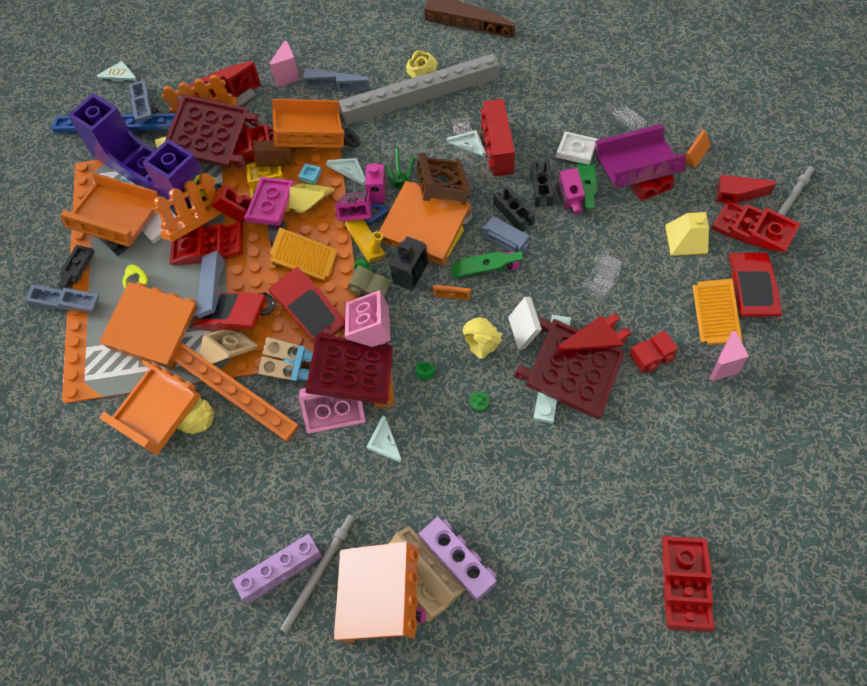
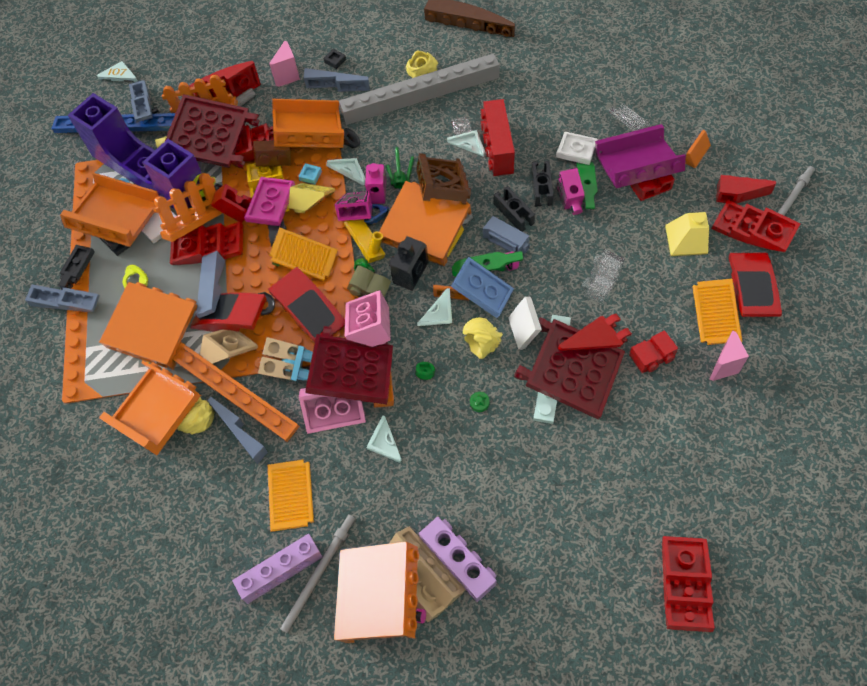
none -> sand blue slope [208,397,268,464]
none -> light orange window [267,460,314,532]
none -> black plate [323,49,346,69]
none -> light aqua tile [417,288,452,326]
none -> medium blue tile [451,257,514,318]

